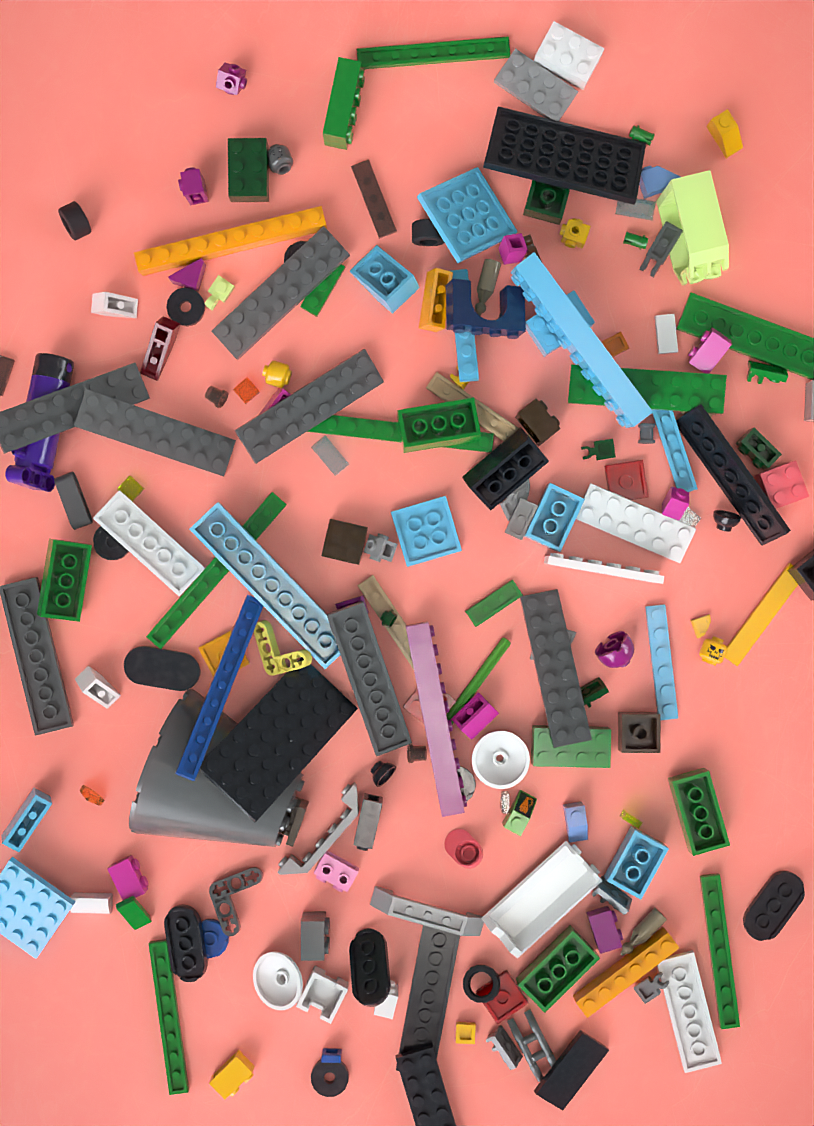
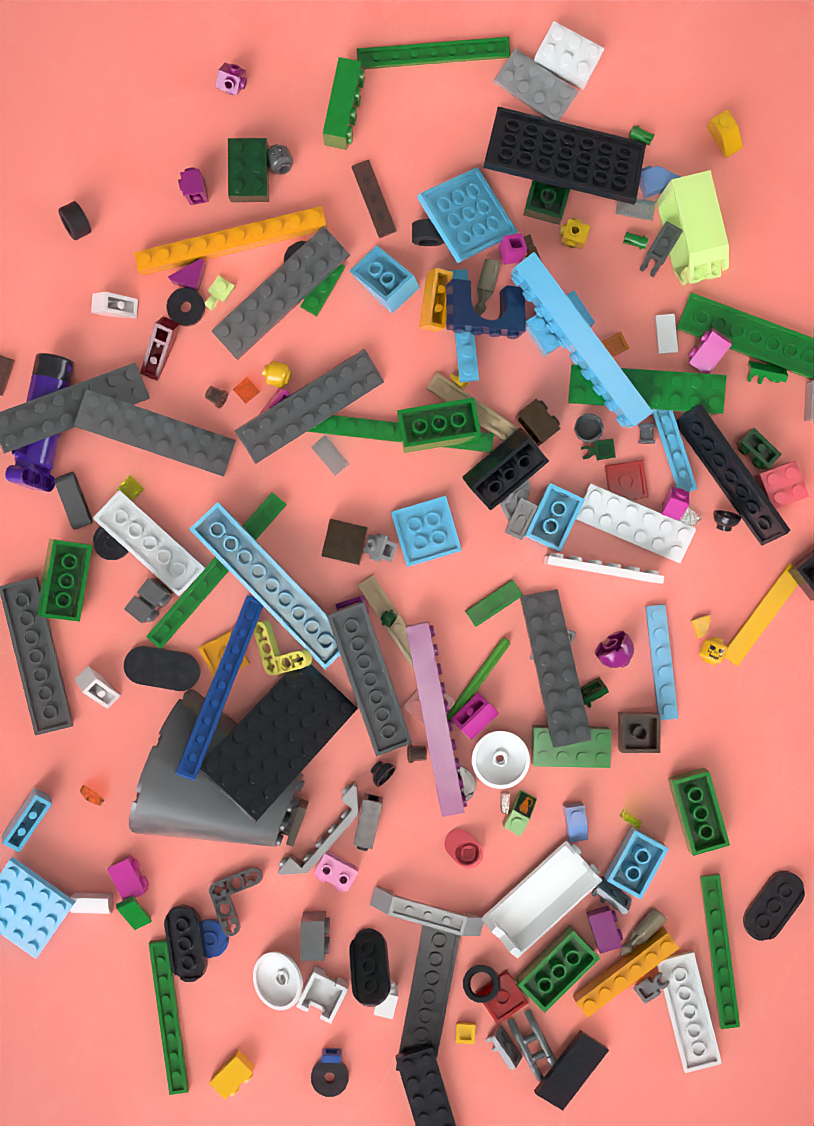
none -> dark grey piece [124,578,173,624]
none -> dark grey hair [574,414,604,443]

